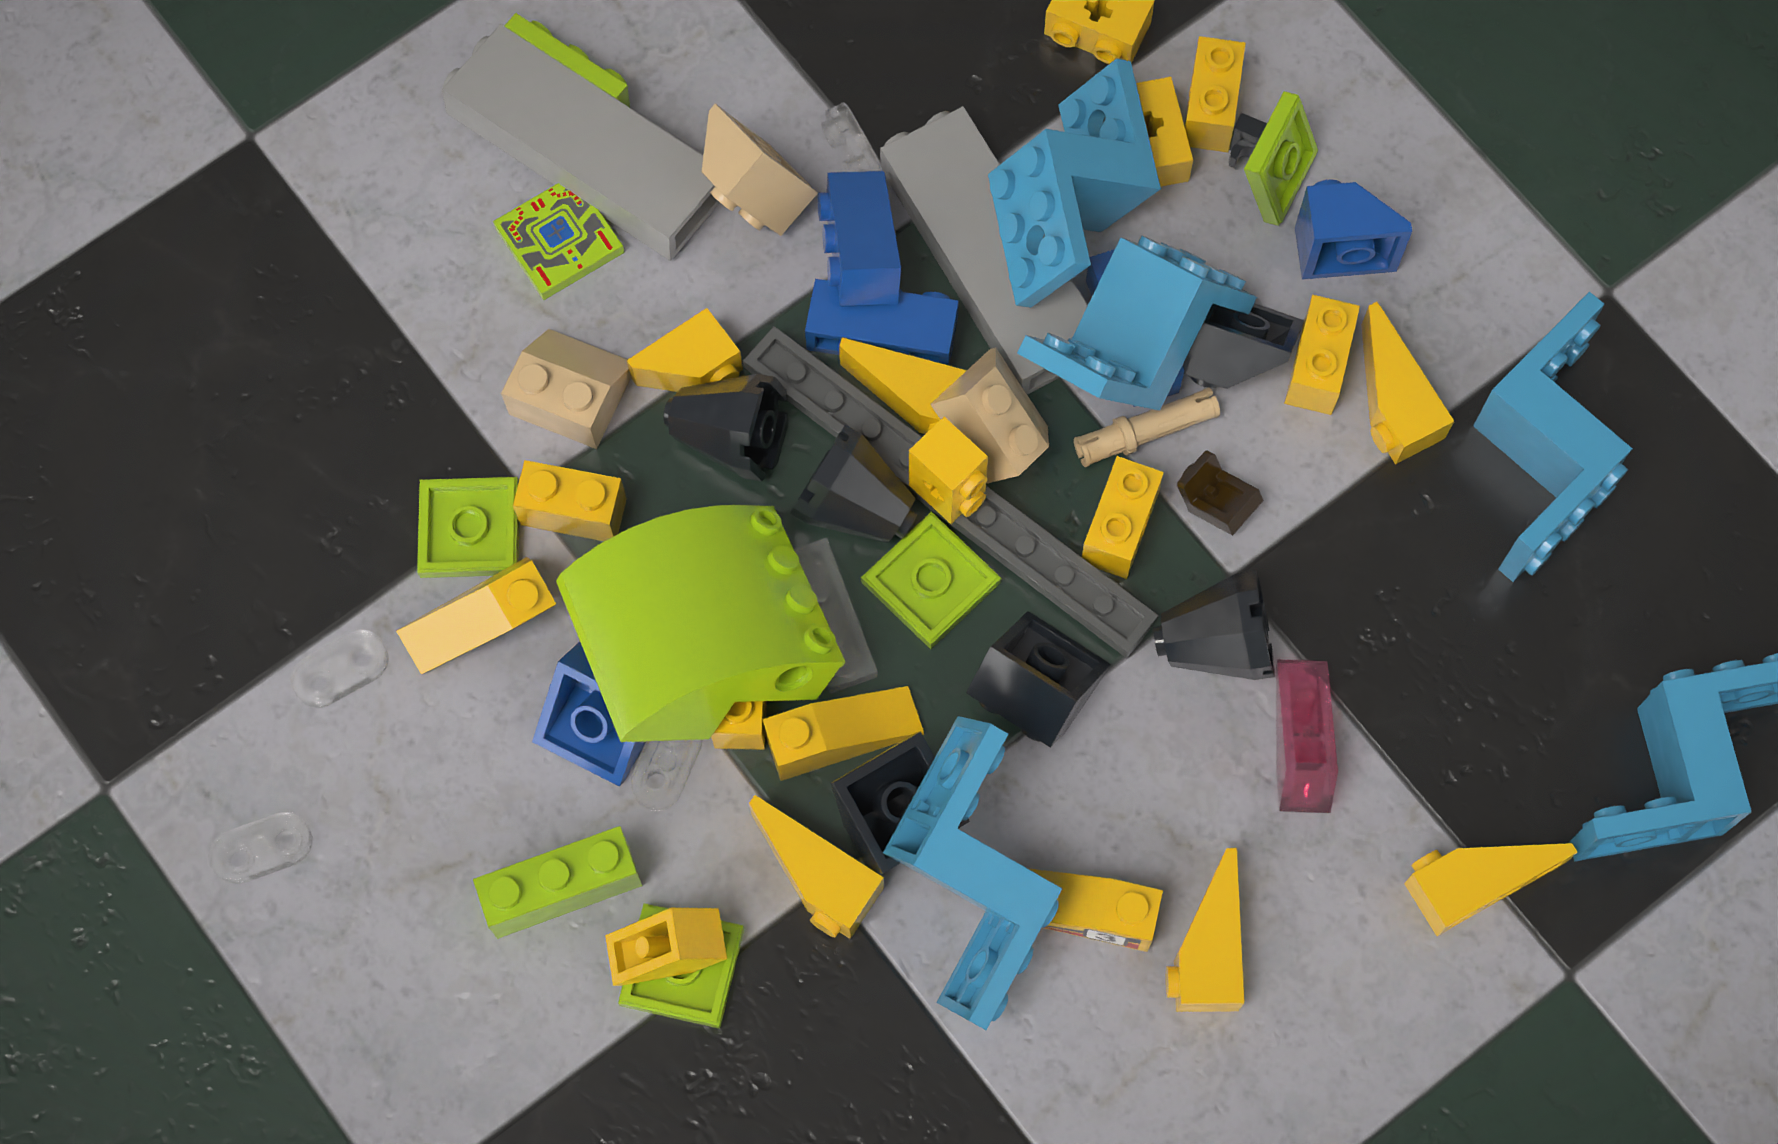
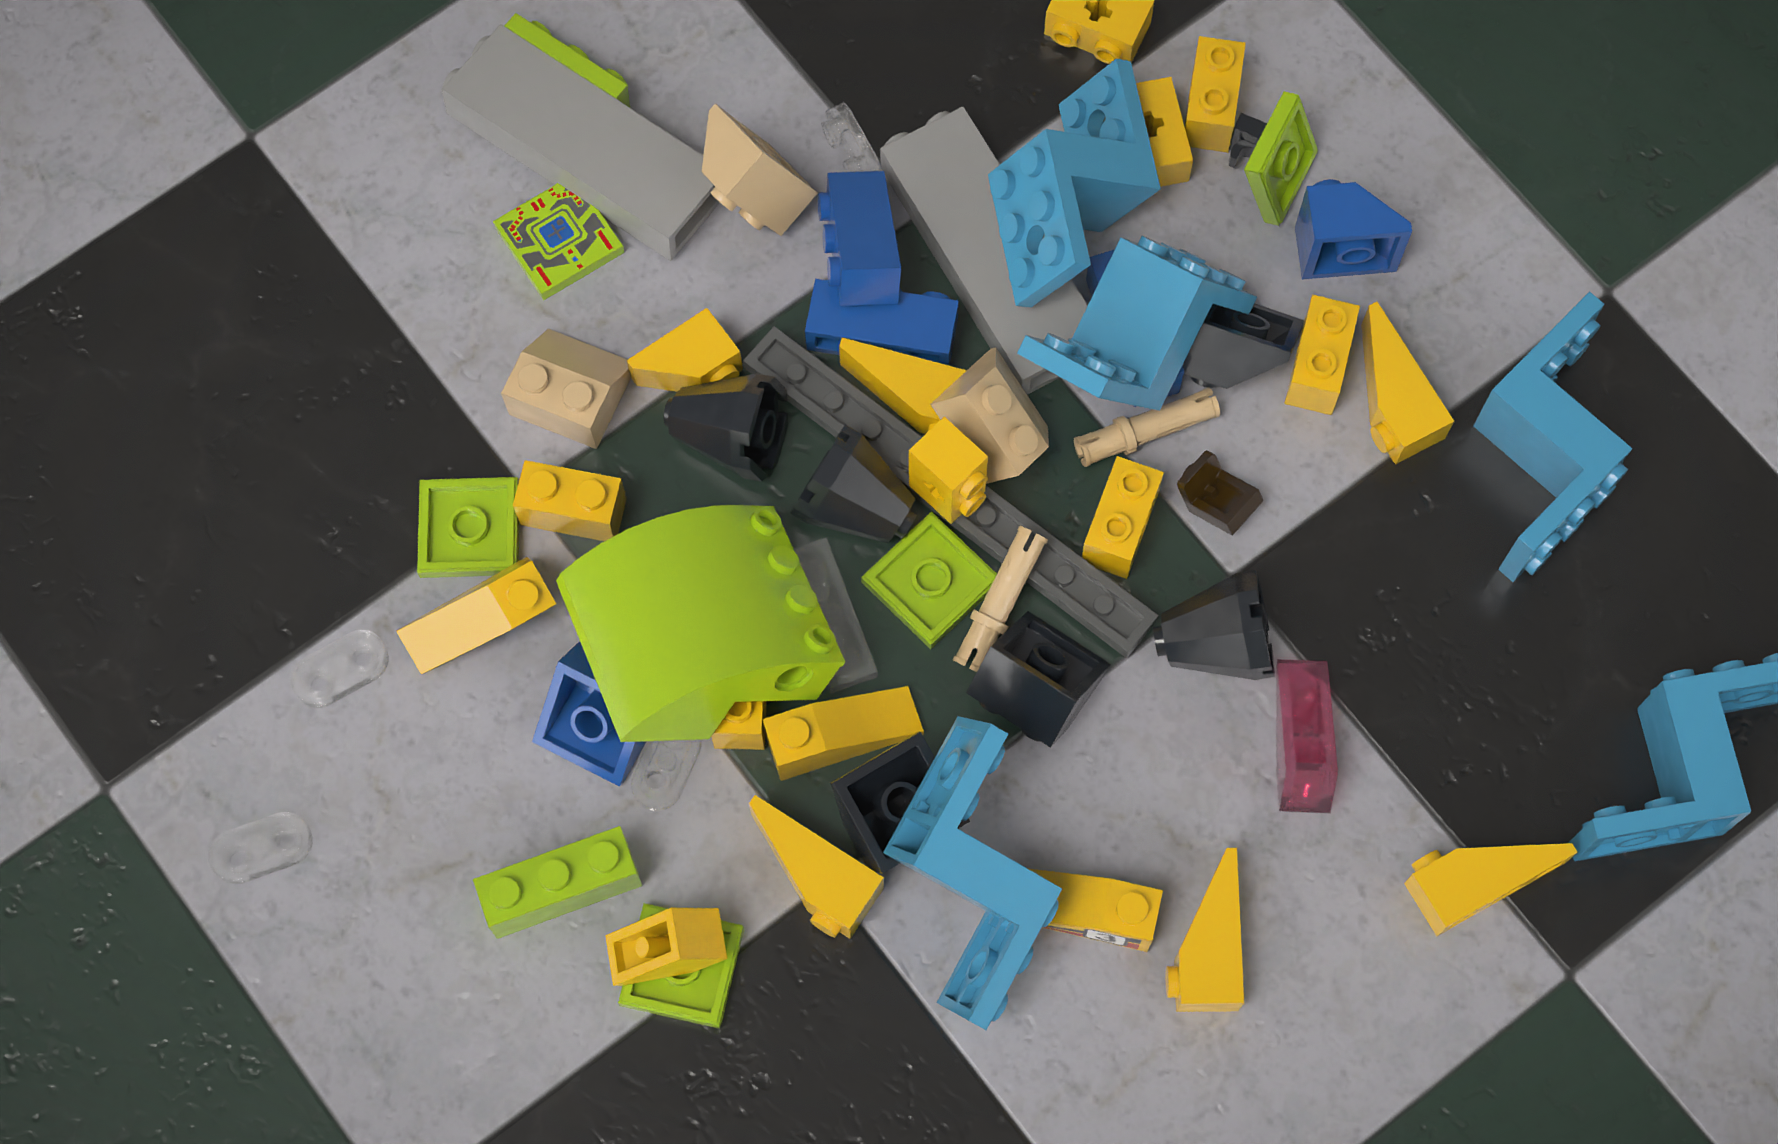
none -> tan pin [953,526,1048,672]

